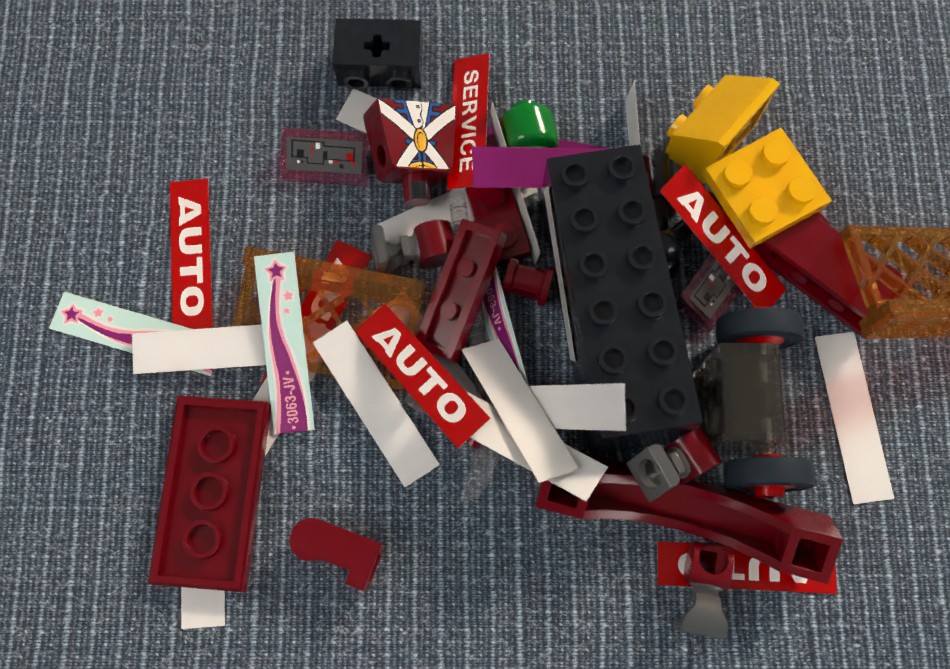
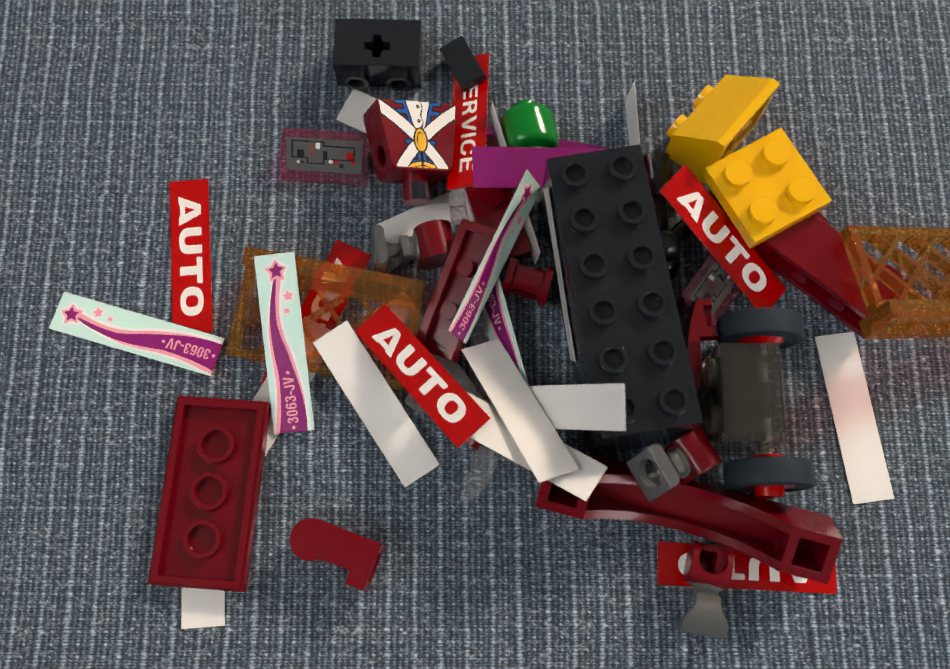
white sticker [132,324,266,374] -> none
none -> black piece [440,35,487,92]
none -> sticker [448,169,541,344]
none -> dark red slope [682,298,719,389]

